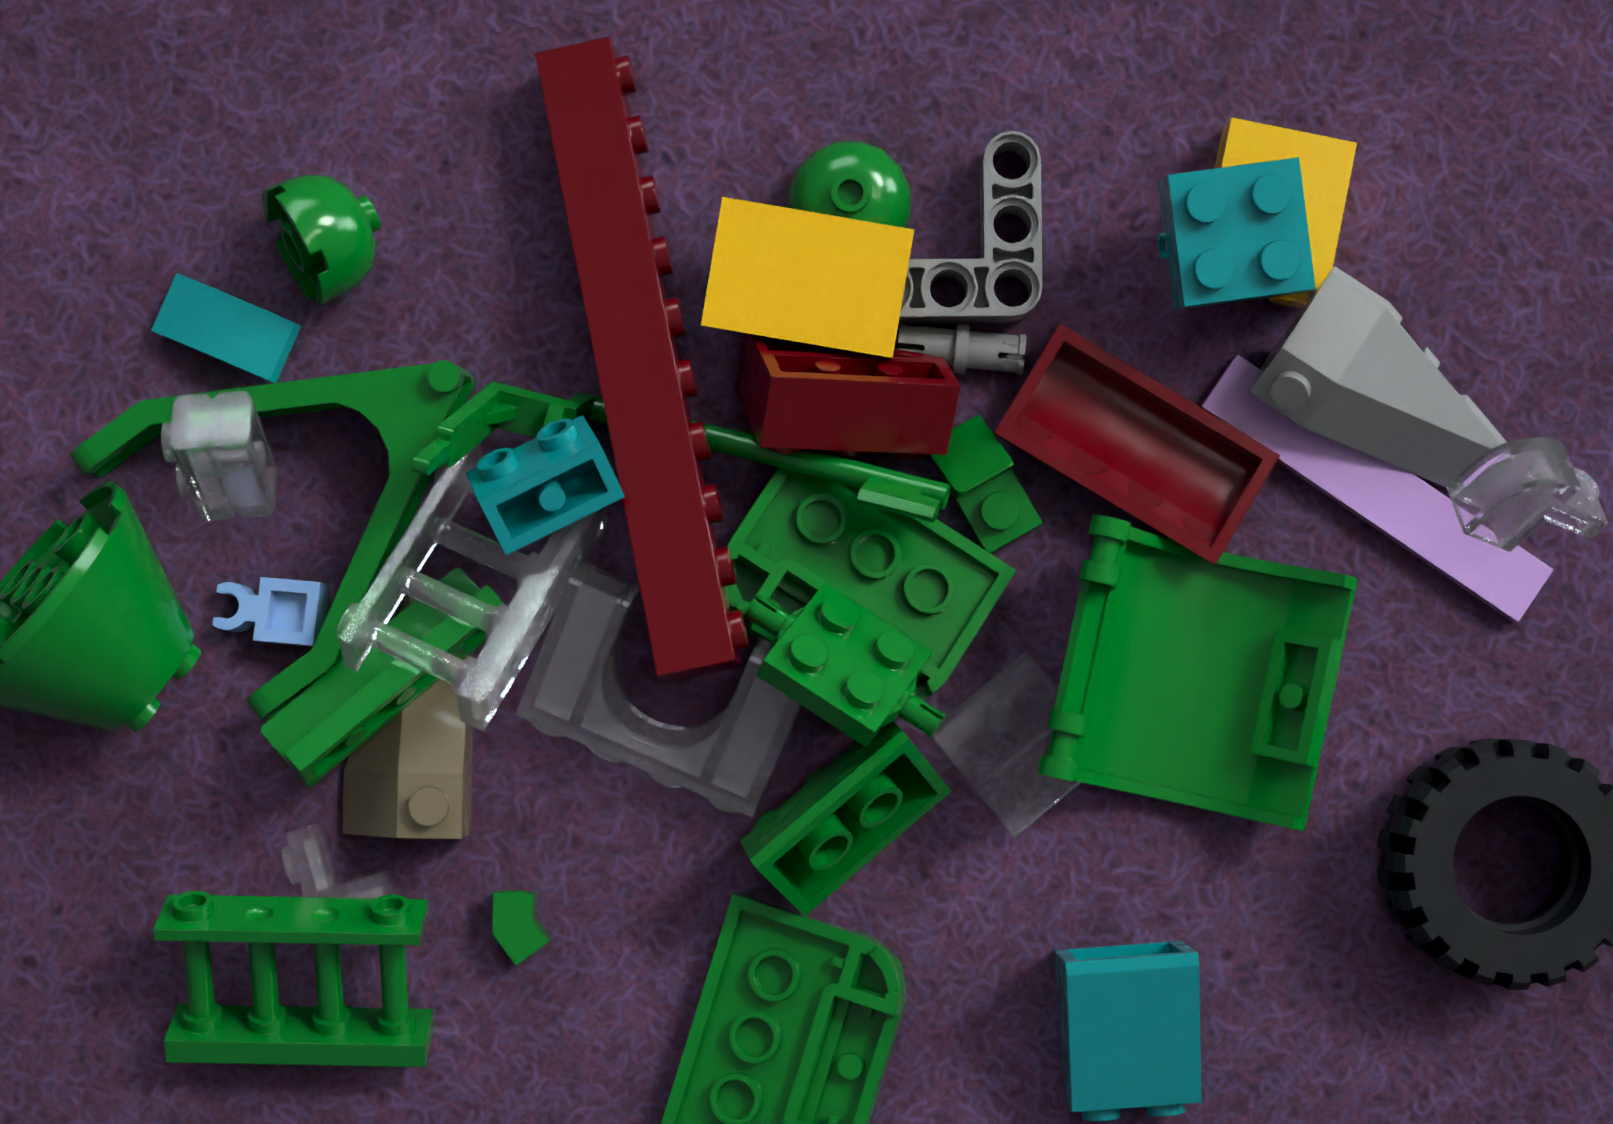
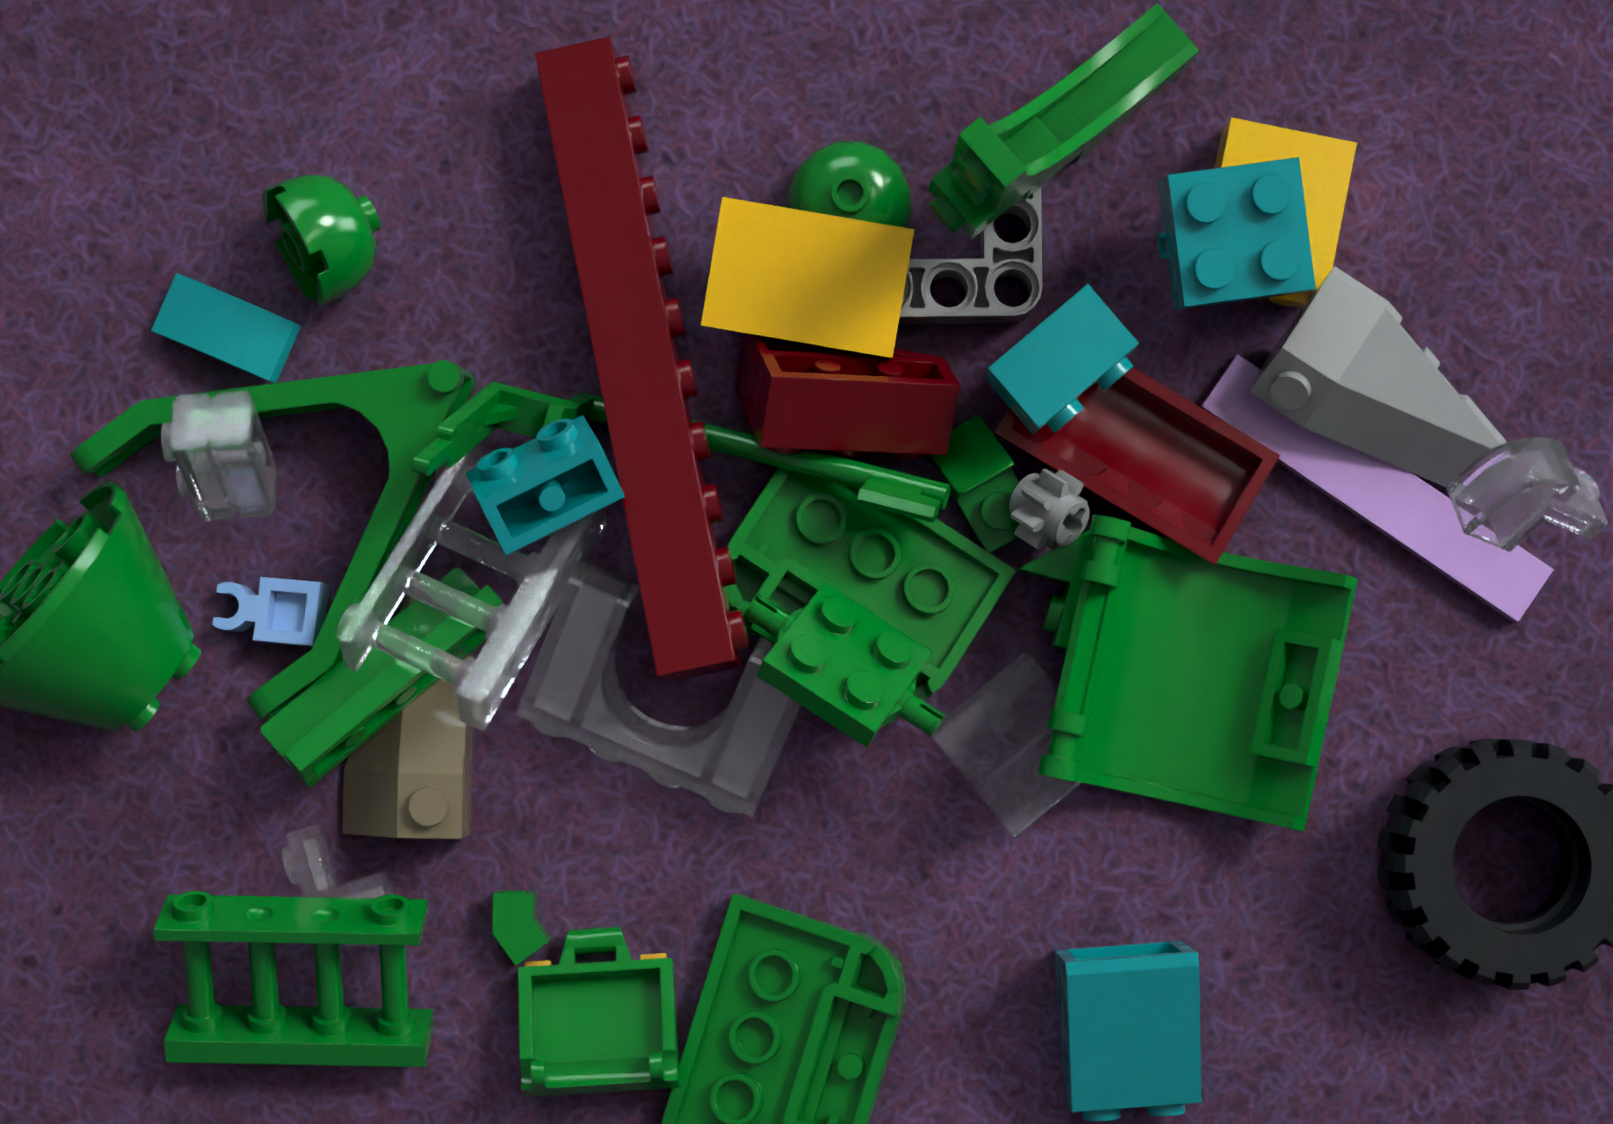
green slope [740,721,952,916] -> none
light grey pin [897,322,1026,375] -> none
none -> green piece [518,926,680,1097]
none -> green arch [928,3,1199,240]
none -> teal brick [983,284,1139,435]
none -> light grey gear [1009,469,1090,550]
none -> green slope [1017,529,1094,650]

